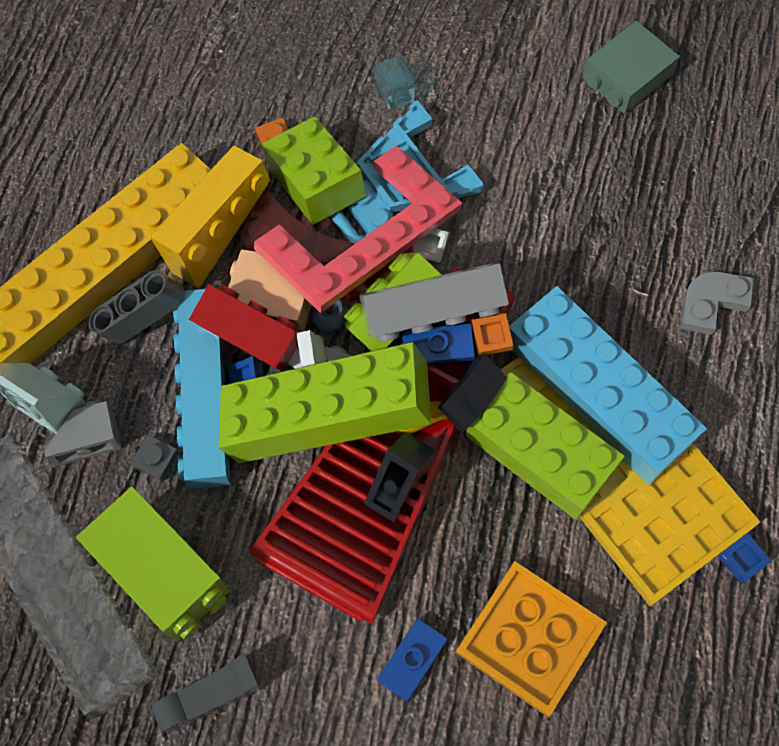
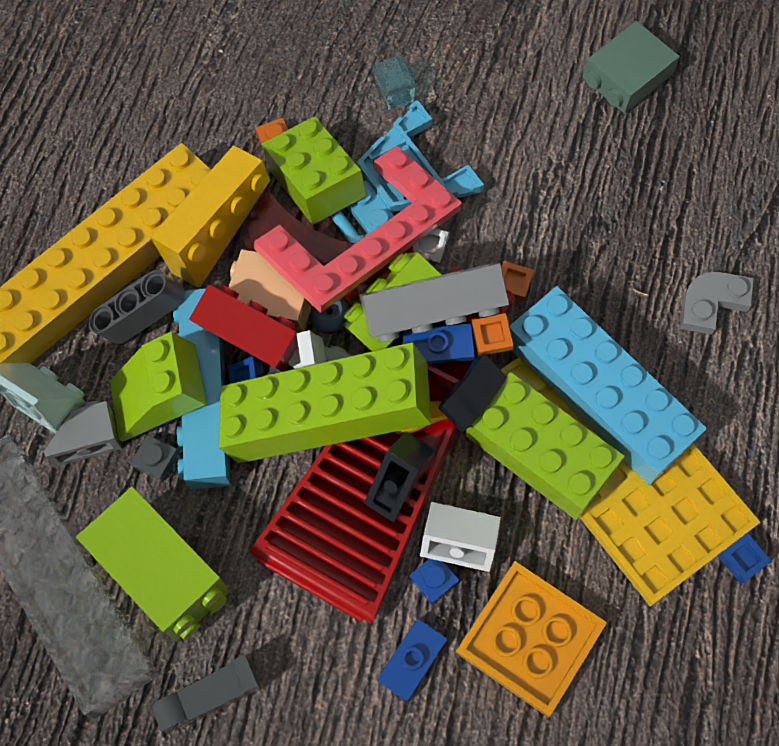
none -> lime slope [110,331,206,442]
none -> blue plate [409,559,459,605]
none -> white brick [420,502,501,572]
none -> orange plate [501,261,534,303]

